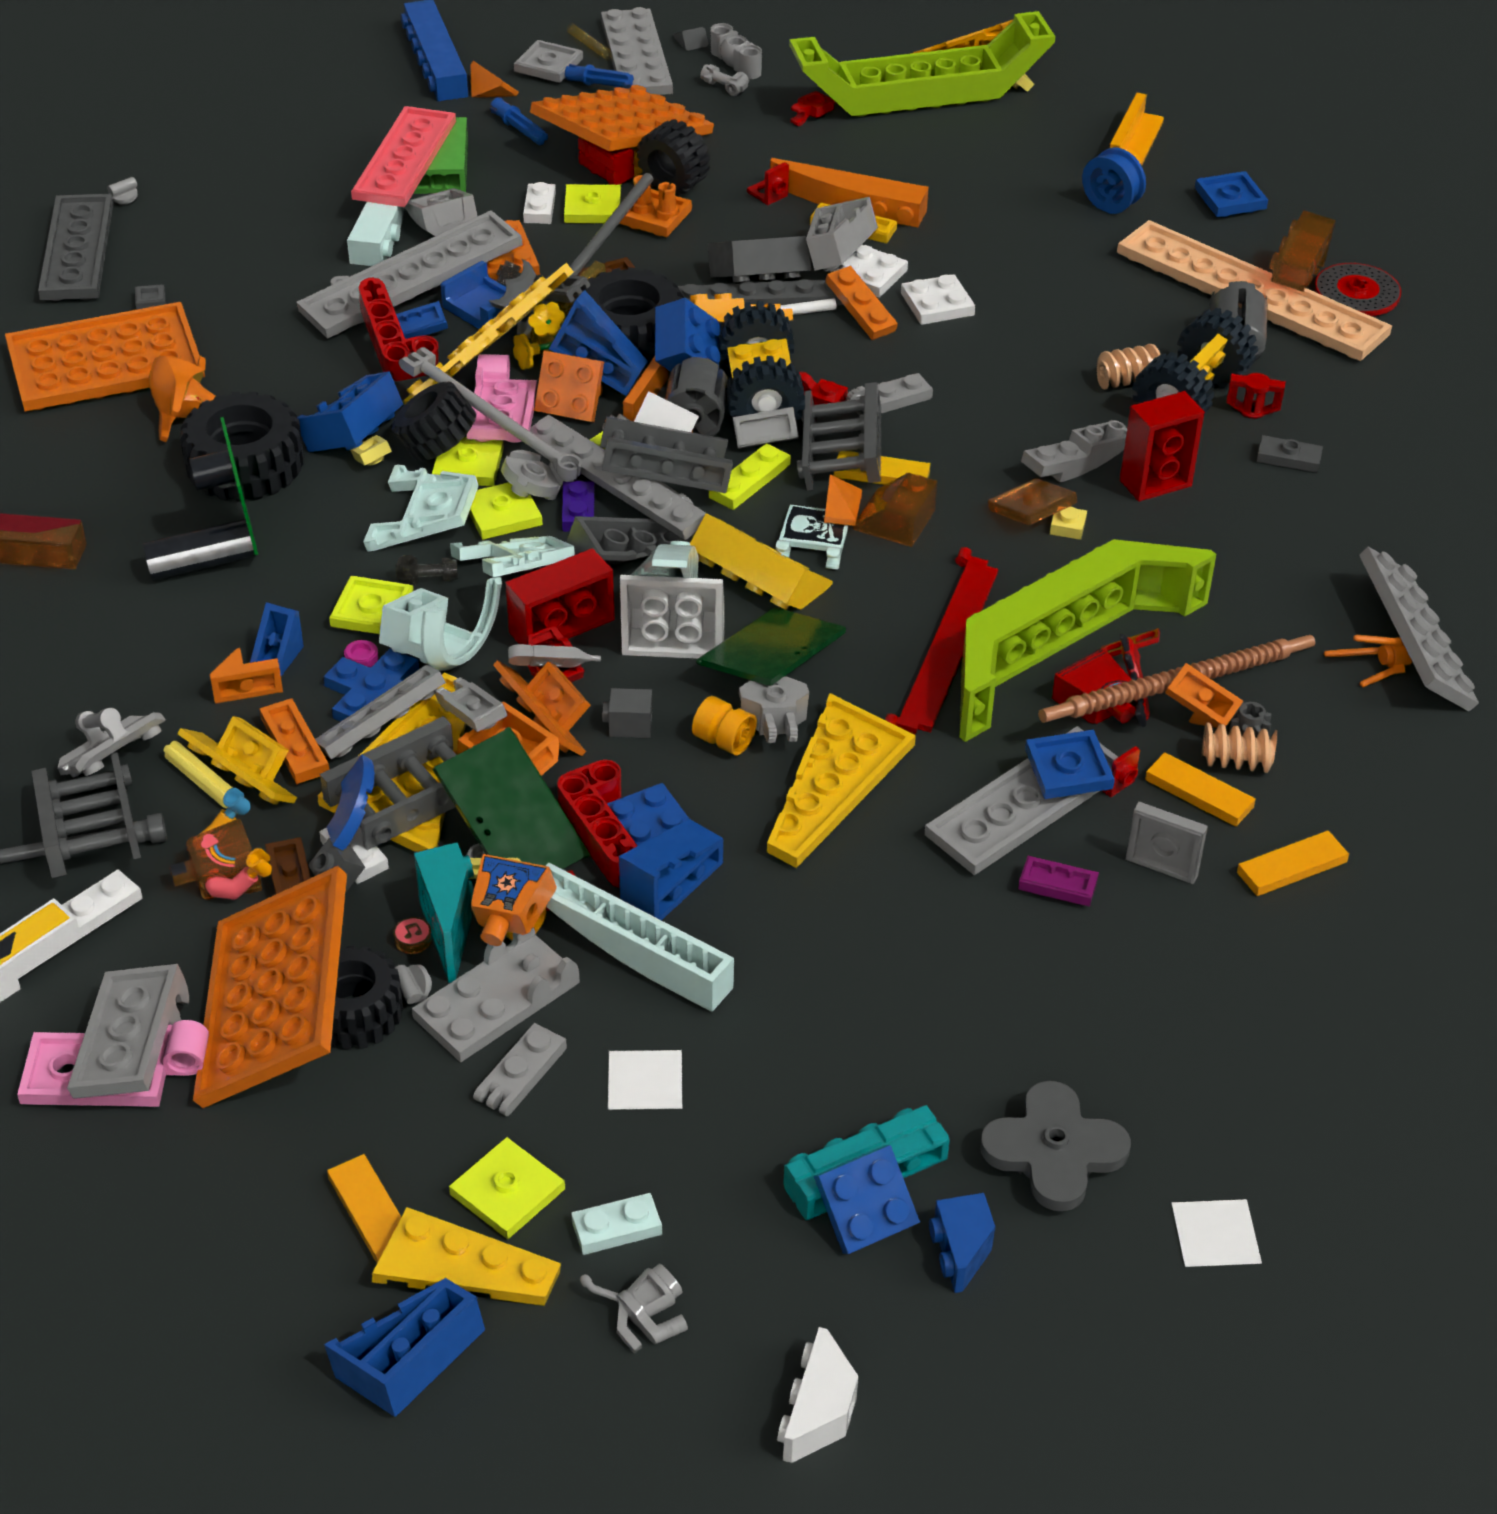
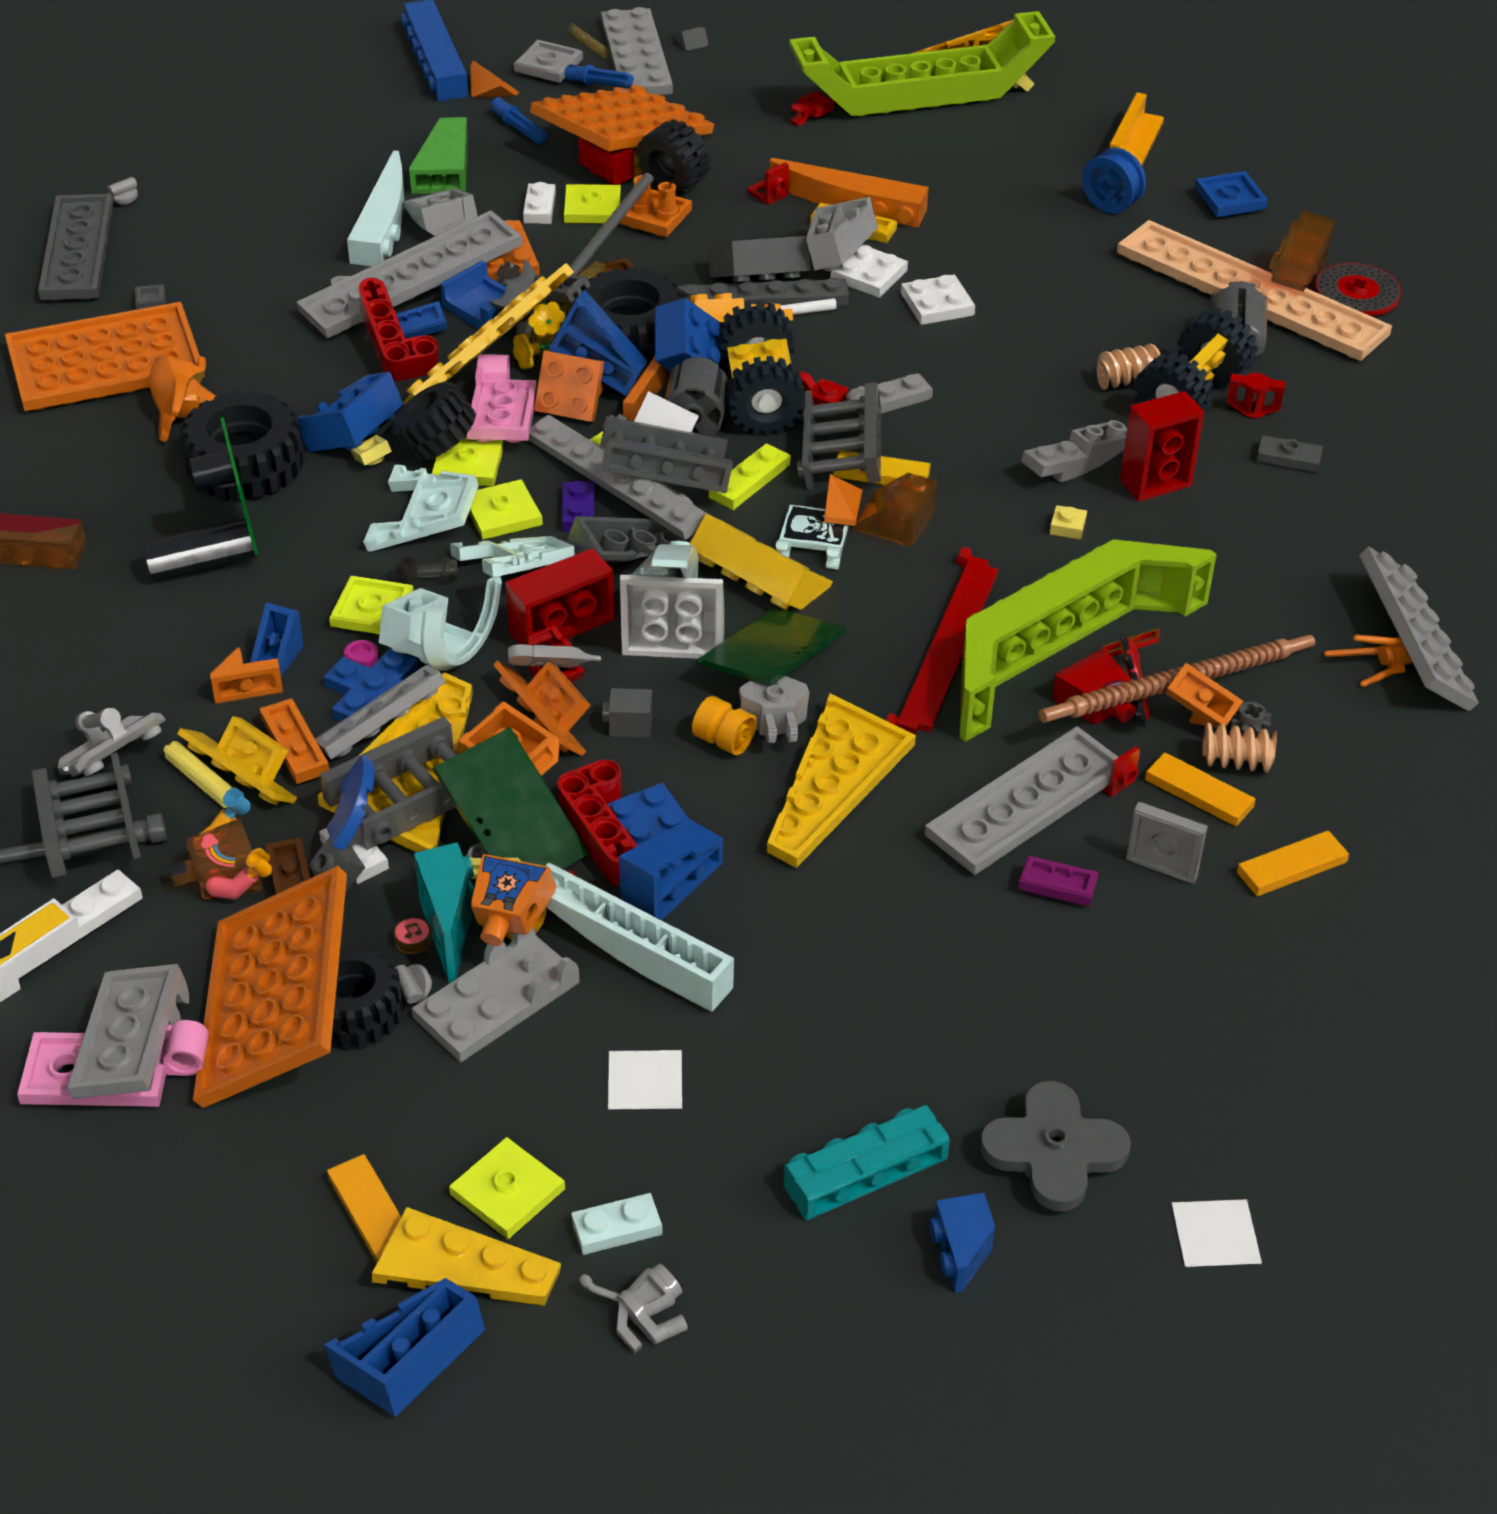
coral tile [351,106,456,207] -> none
light grey hinge [399,347,582,482] -> none
light grey hinge [435,677,508,732] -> none
light grey hinge [473,1023,567,1116] -> none
light grey plate [501,450,563,500] -> none
light grey bar [700,64,749,96] -> none
light grey piece [711,23,762,79] -> none
light grey tile [733,407,798,449] -> none
white slope [777,1327,858,1463] -> none
blue plate [814,1145,920,1254] -> none
orange plate [825,265,898,340] -> none
clear orange plate [988,478,1077,525] -> none
blue plate [1025,730,1115,799] -> none

